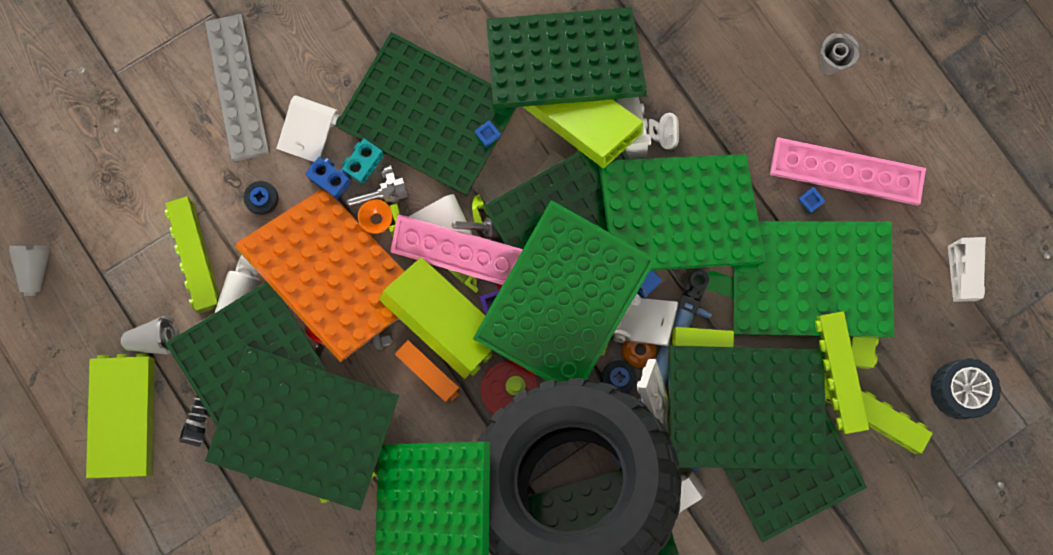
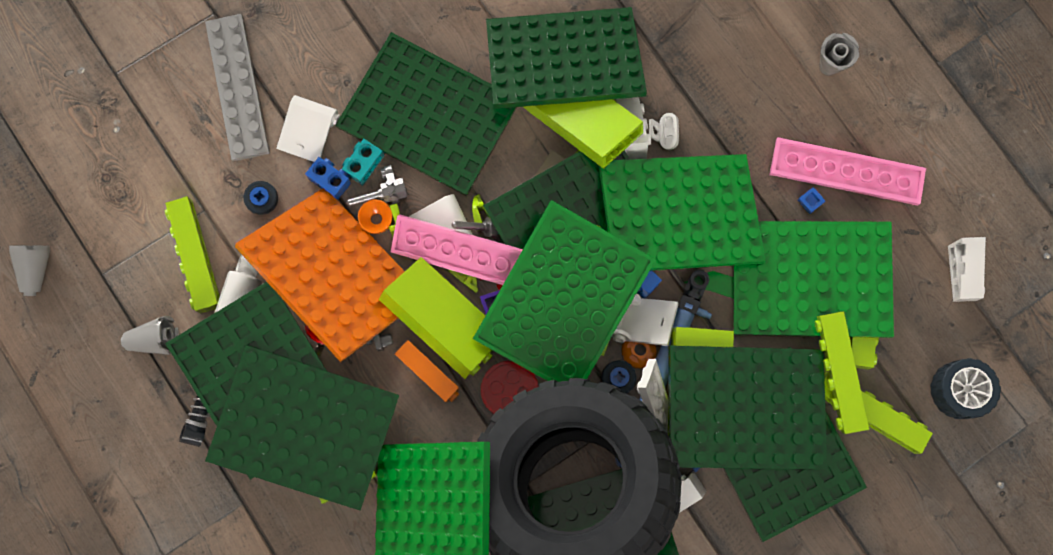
lime brick [86,353,155,478] -> none
blue plate [474,120,501,147] -> none
lime plate [506,376,525,396] -> none

